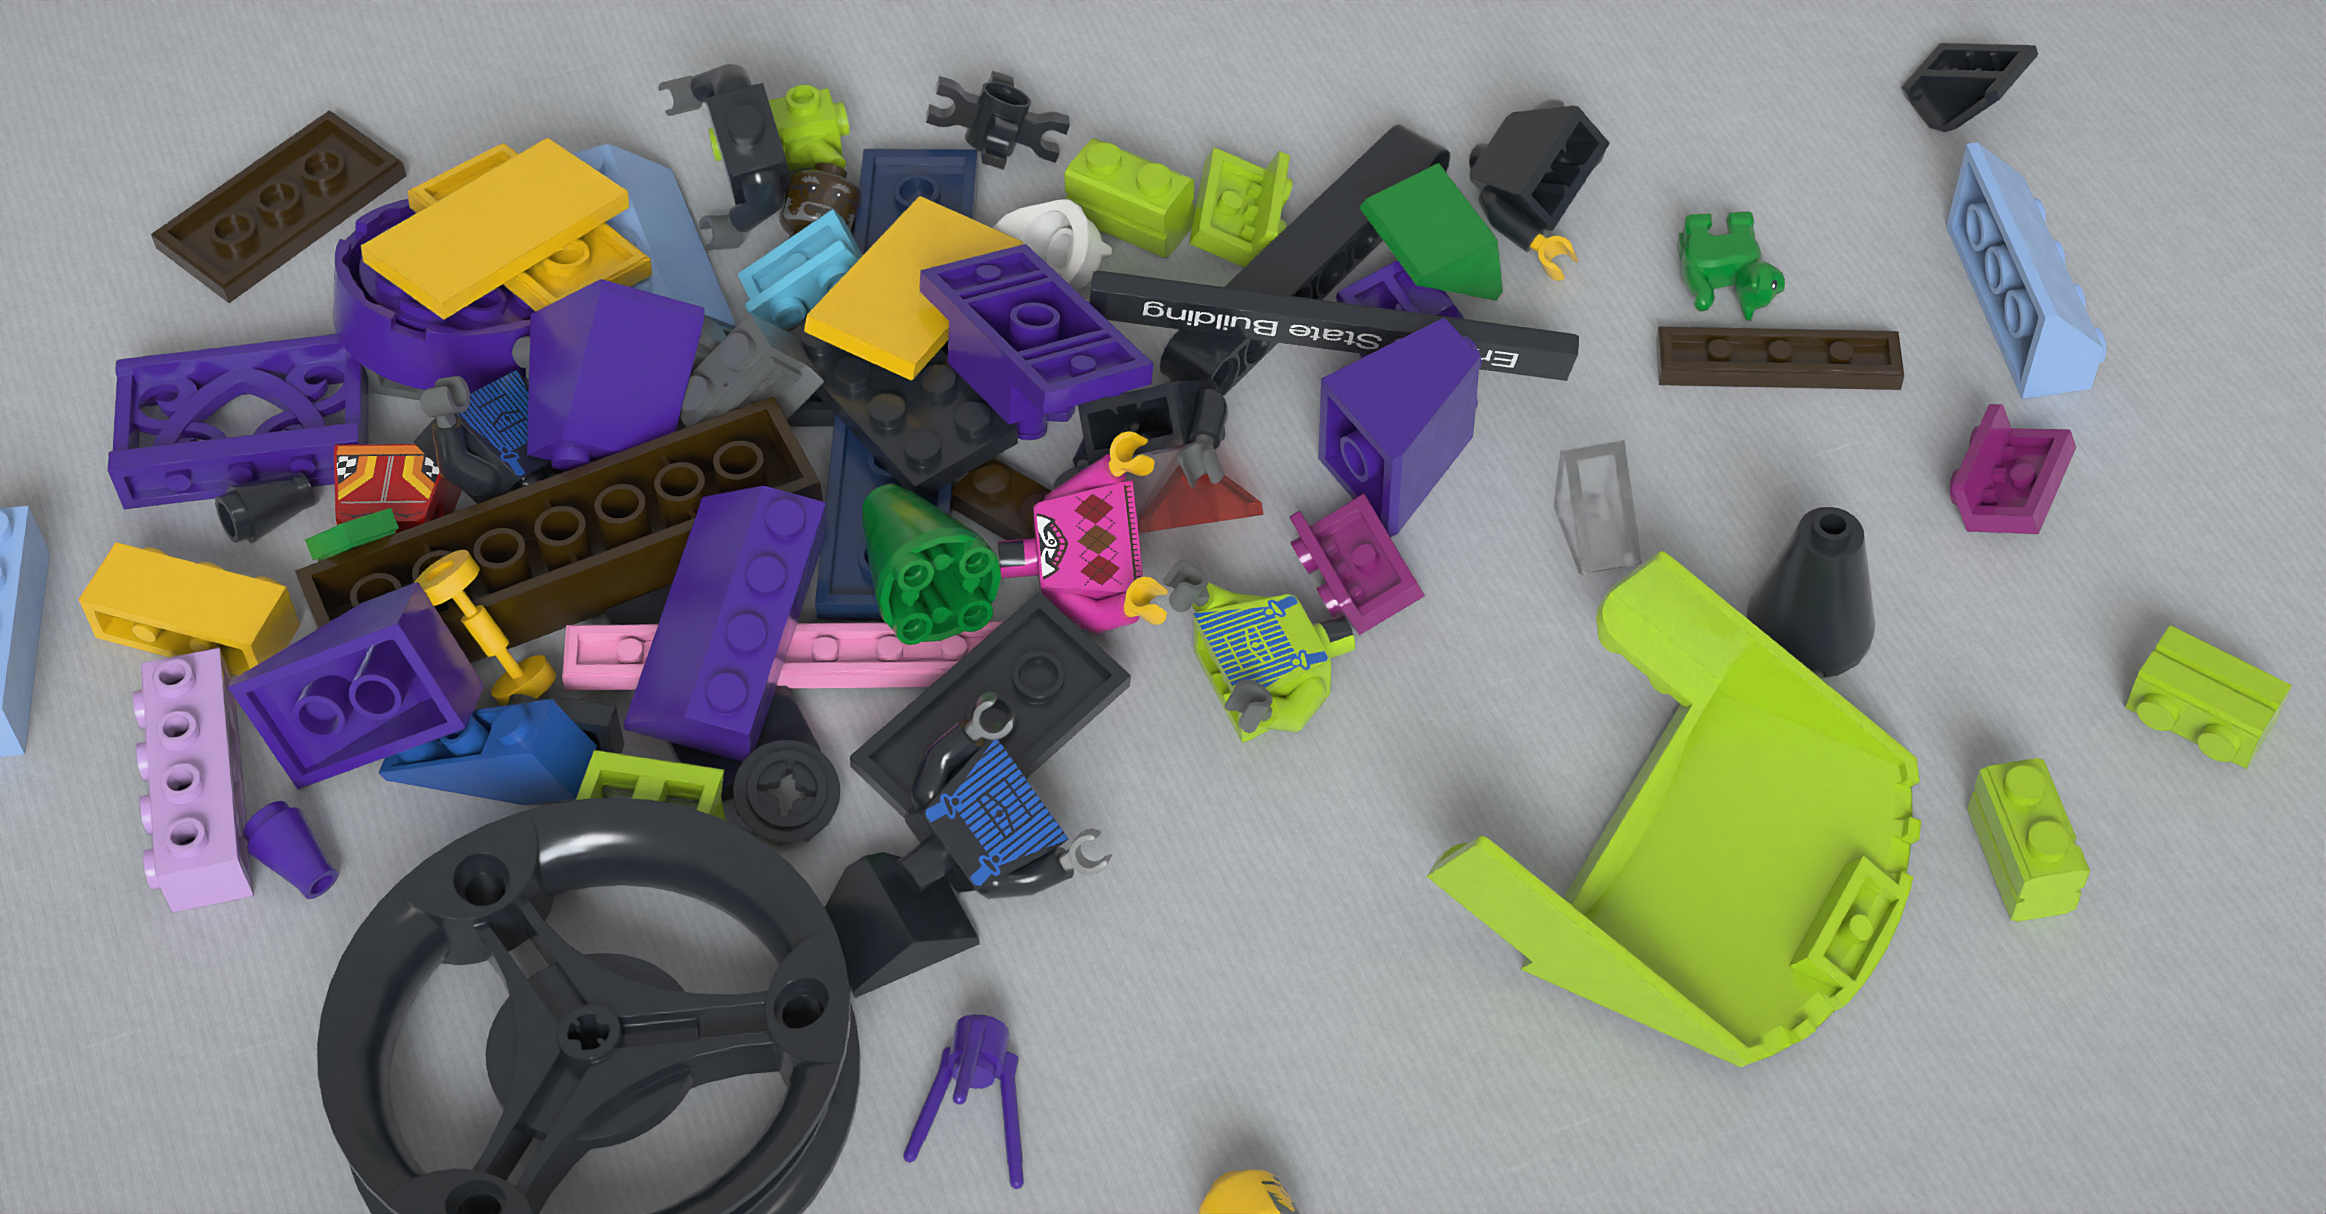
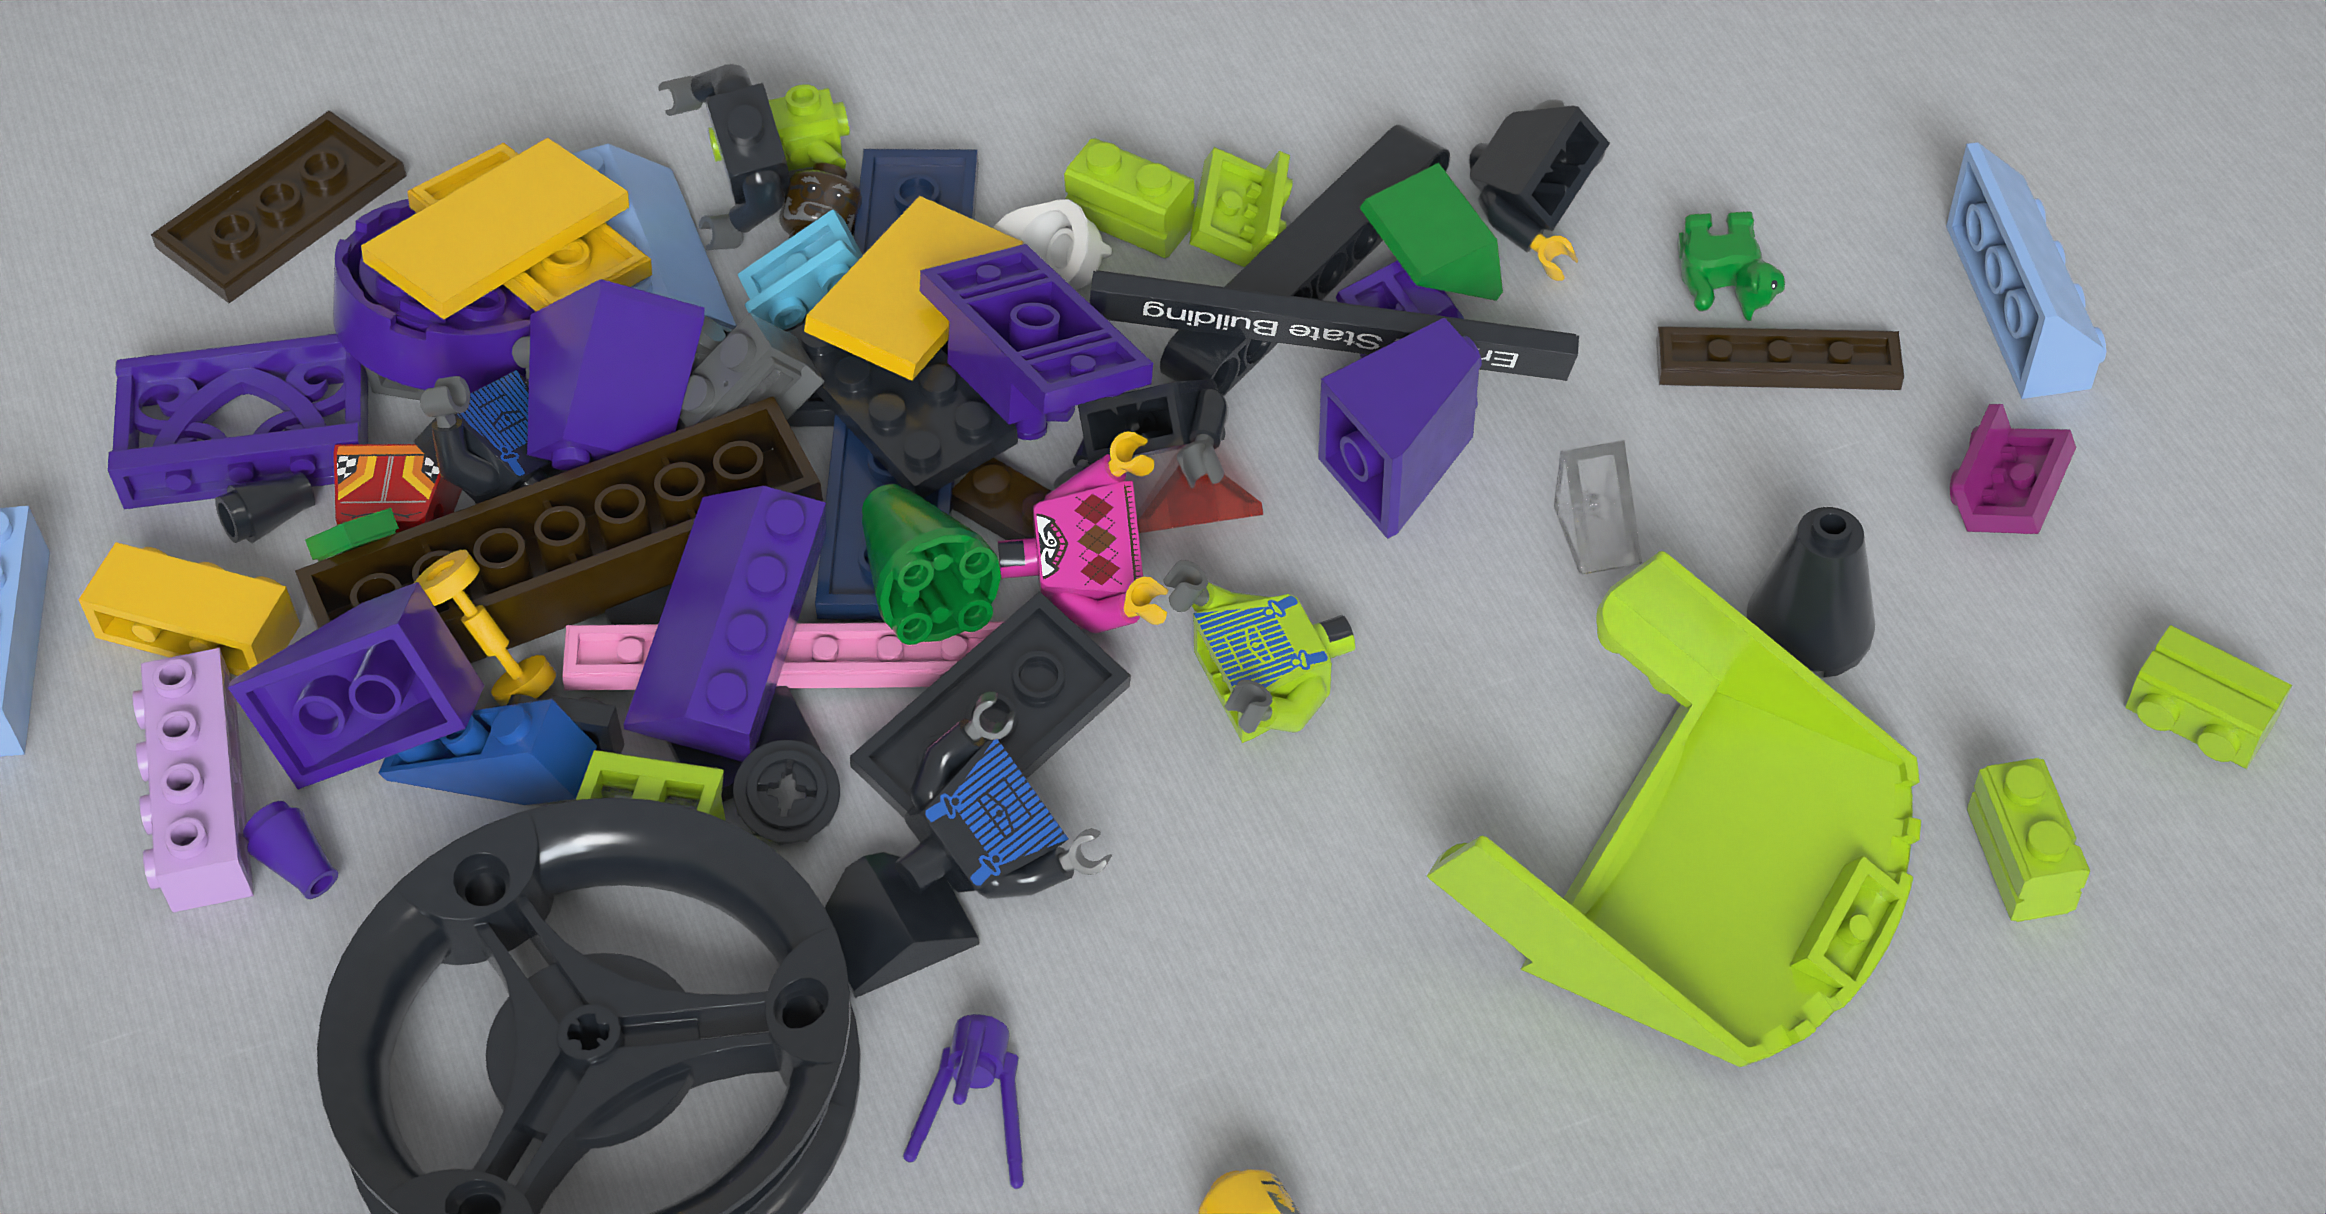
black pin [926,71,1070,170] -> none
magenta bracket [1289,494,1425,635] -> none
black slope [1901,43,2039,133] -> none

